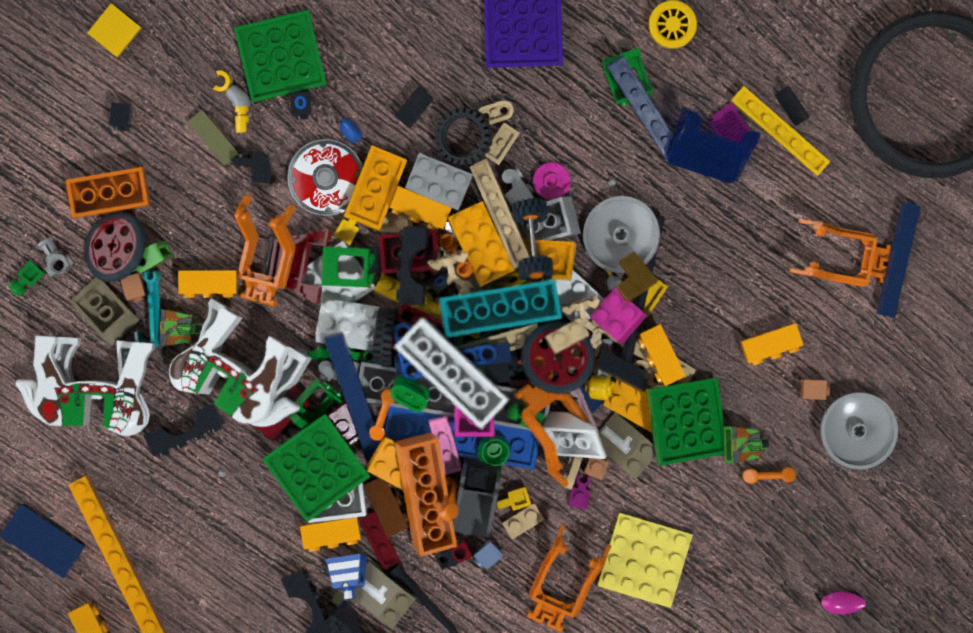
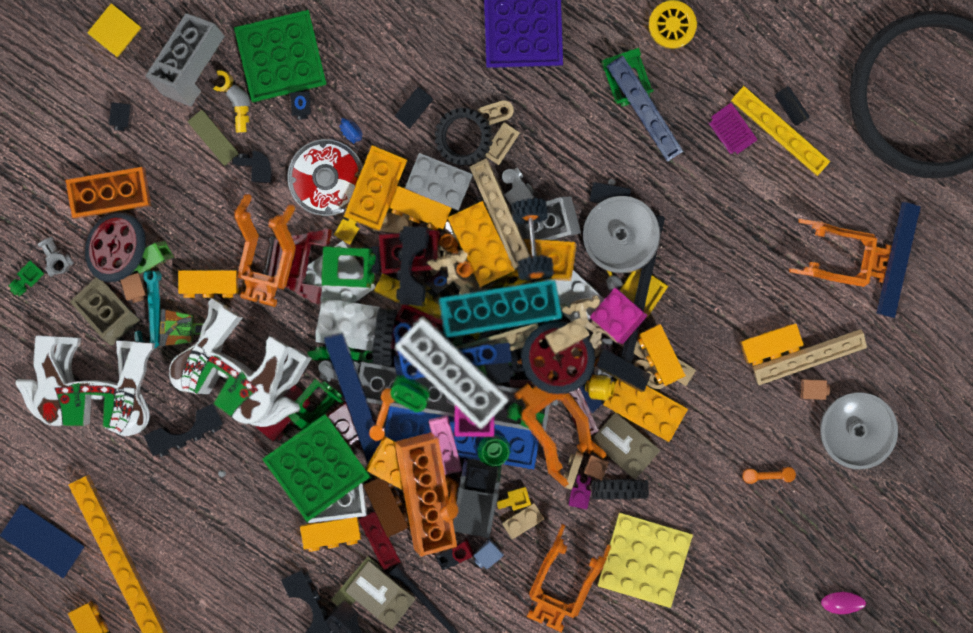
blue torso [326,554,367,600] -> none
dark pink tile [532,162,571,200] -> none
white slope [542,412,606,459] -> none
pearl gold tile [616,251,658,303] -> none
green plate [646,378,725,466] -> none
clear blue windscreen [667,108,761,183] -> none
torso [724,426,769,464] -> none
none -> light grey hinge [146,13,225,107]
none -> black slope [589,182,631,203]
none -> black tyre [592,479,649,500]
none -> tan plate [753,329,867,385]

